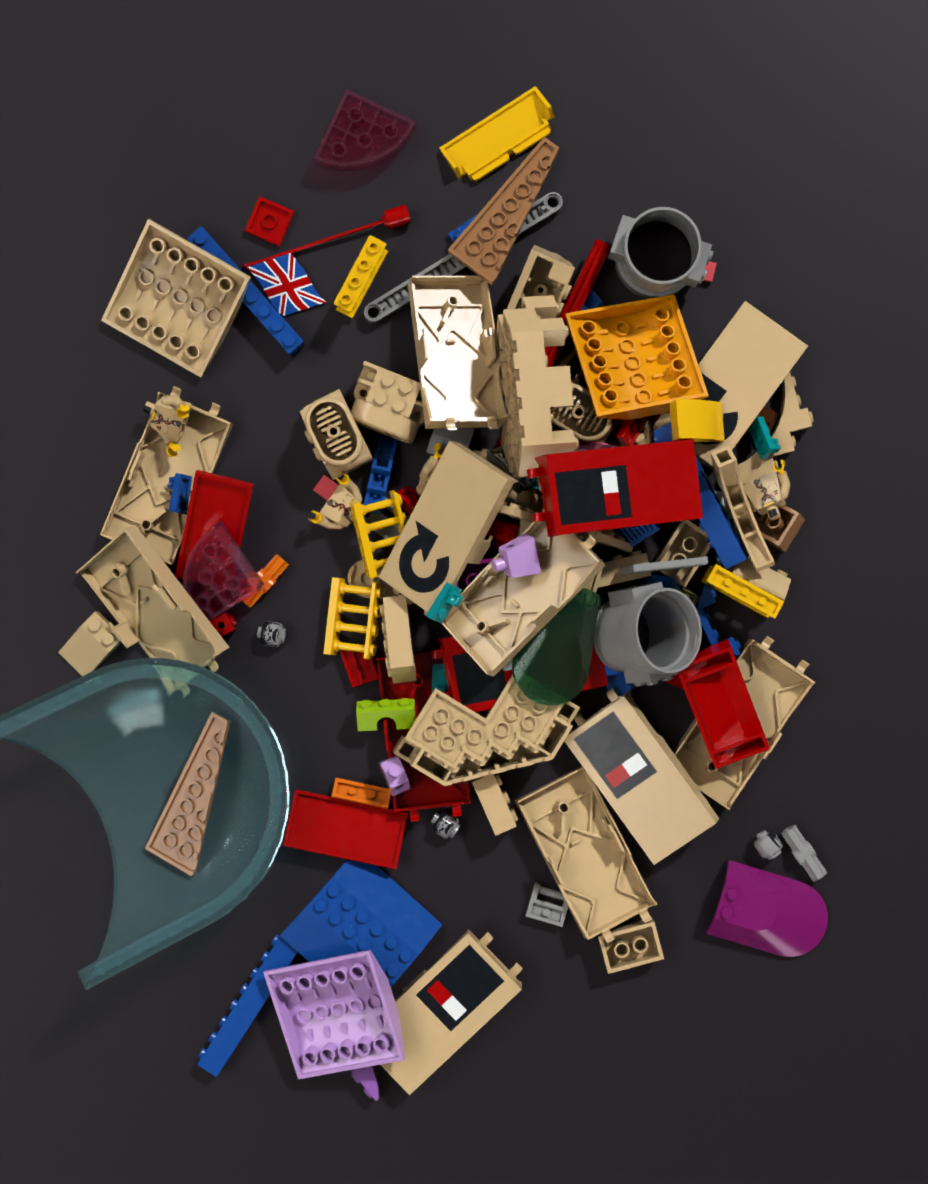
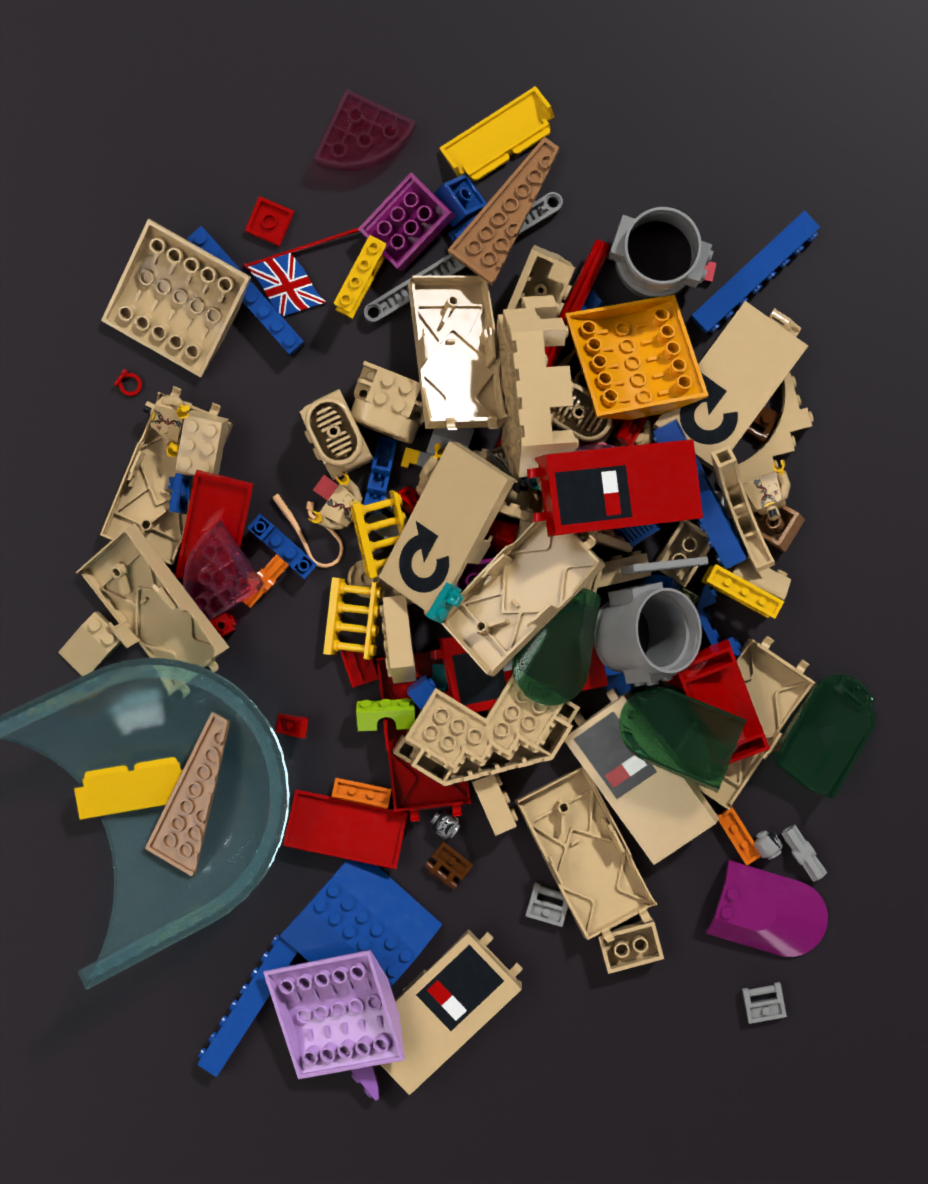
head [257,621,286,647] -> none
lavender torso [378,755,410,796] -> none
lavender torso [492,533,541,578] -> none
yellow slope [670,399,725,442] -> none
teal hinge [748,417,781,460] -> none
none -> yellow slope [74,757,183,820]
none -> red piece [114,369,142,396]
none -> tan brick [175,410,229,475]
none -> blue slope [247,514,317,579]
none -> light nougat piece [272,494,344,568]
none -> red slope [276,713,308,738]
none -> magenta slope [358,172,456,272]
none -> yellow leg [401,447,433,469]
none -> blue slope [407,675,438,710]
none -> reddish brown plate [424,841,474,890]
none -> blue slope [434,174,487,227]
none -> clear green windscreen [619,687,746,793]
none -> blue brick [690,210,820,334]
none -> orange plate [717,806,761,866]
none -> light grey plate [742,982,787,1024]
none -> tan hinge [769,308,801,337]
none -> clear green windscreen [772,674,876,798]

